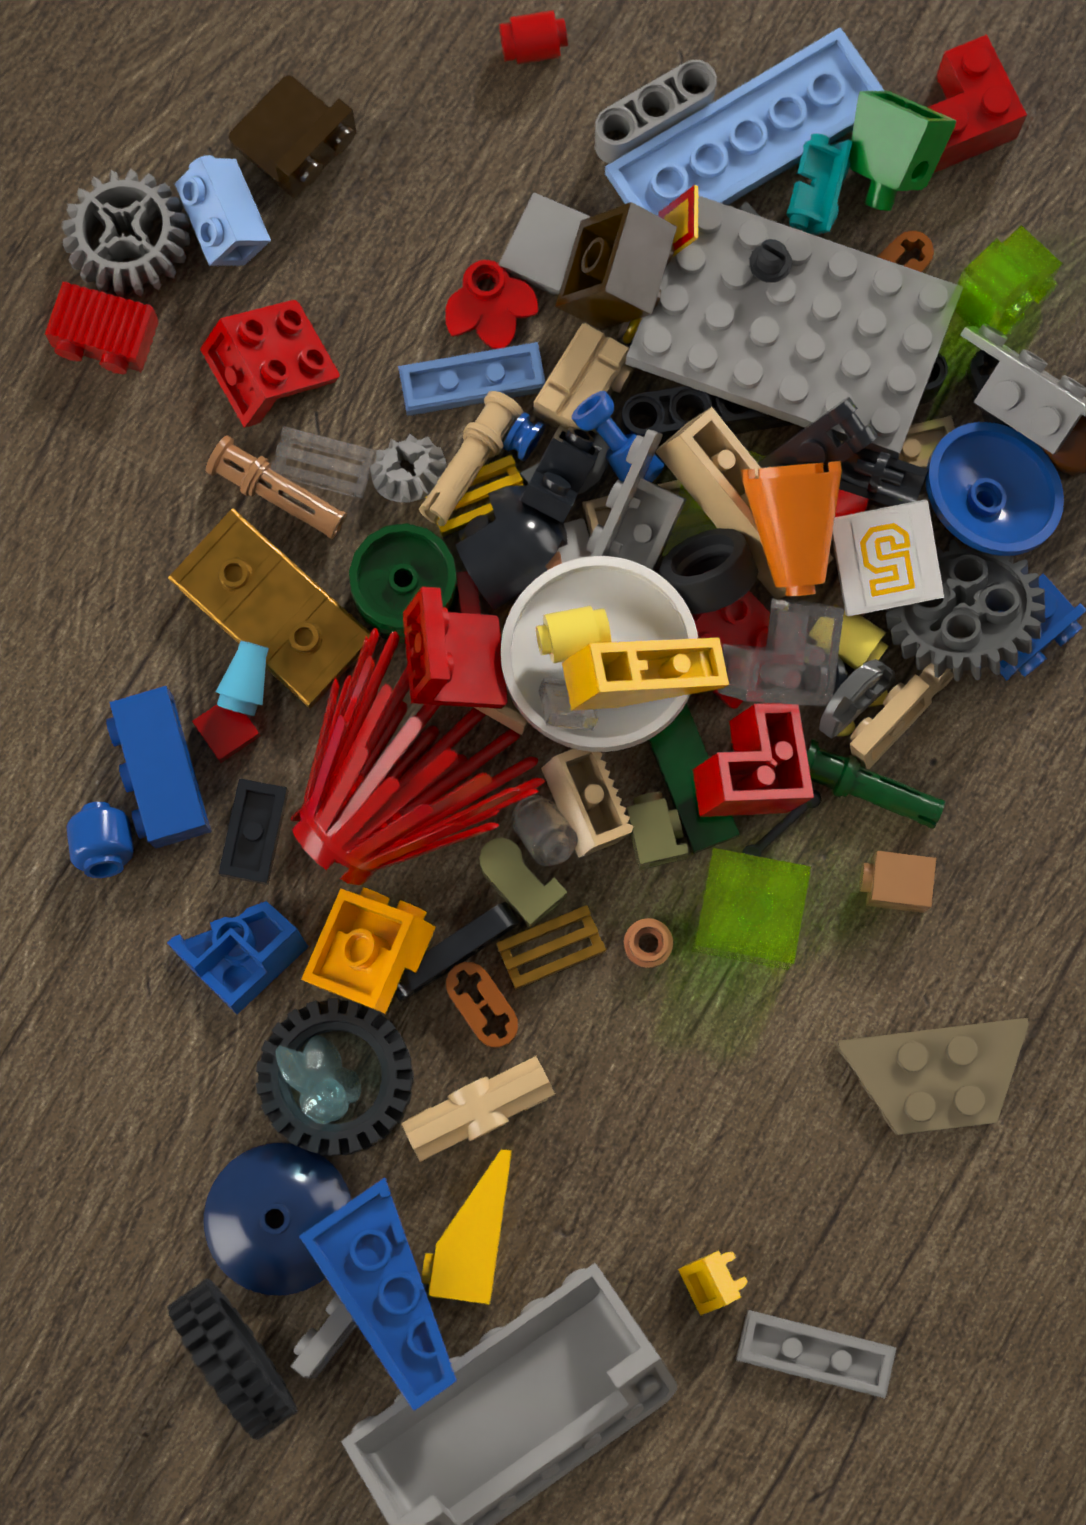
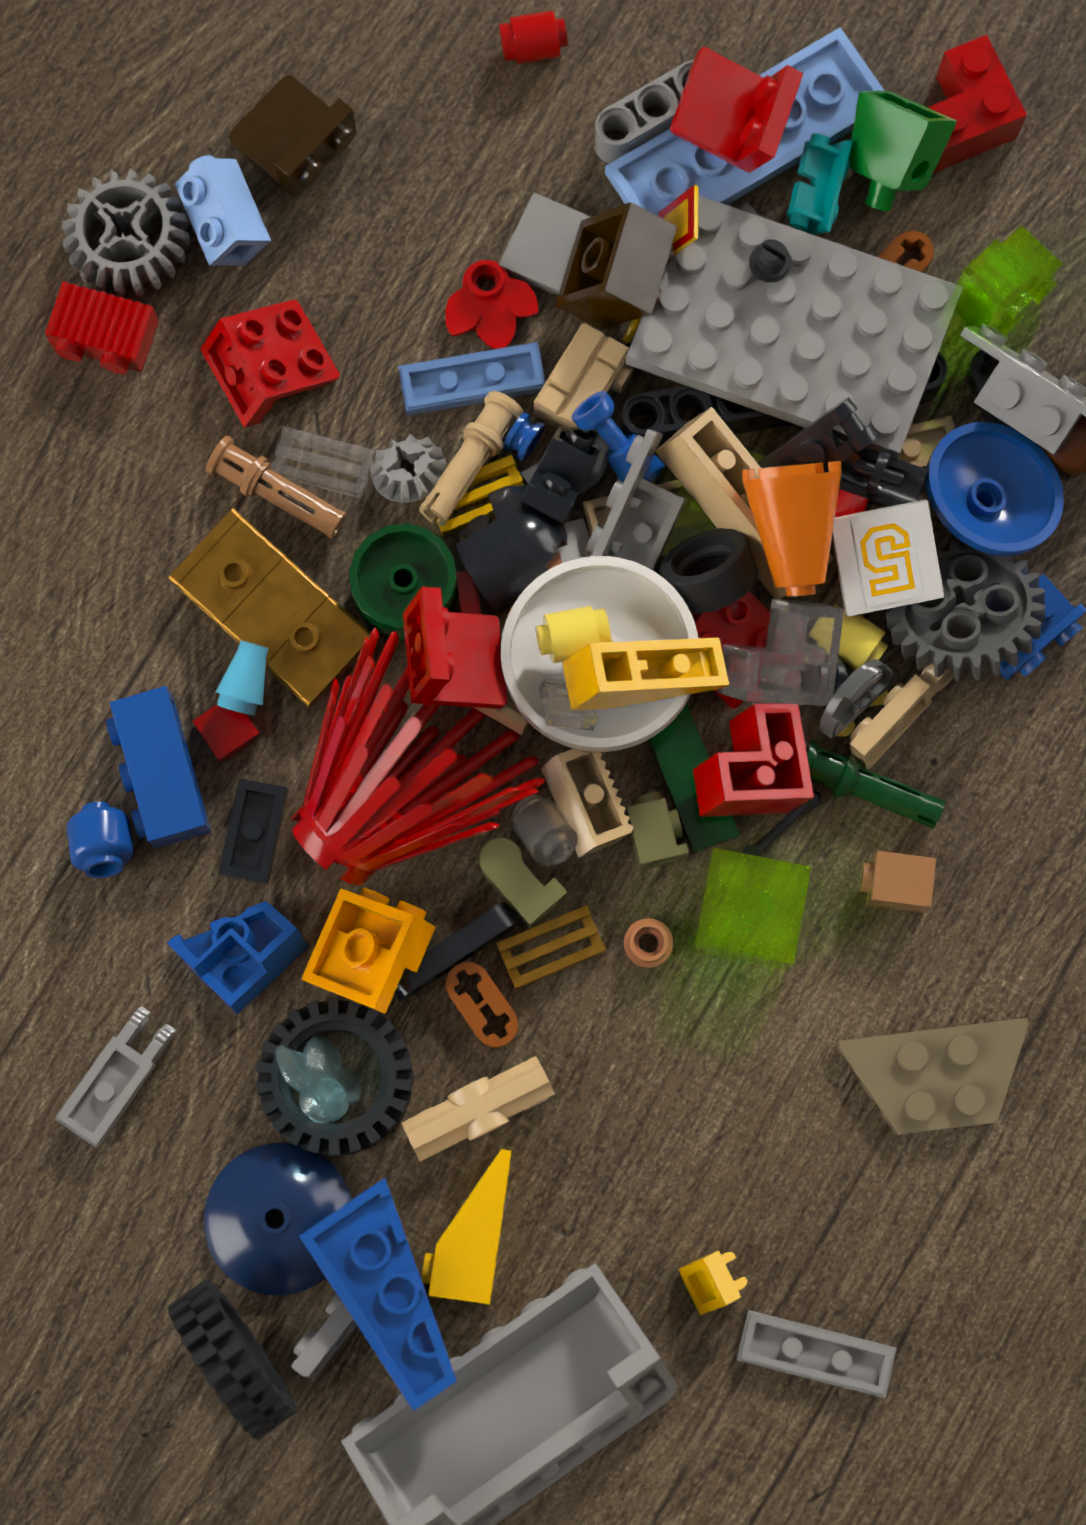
none -> light grey hinge [55,1006,176,1148]
none -> red bracket [670,47,804,173]

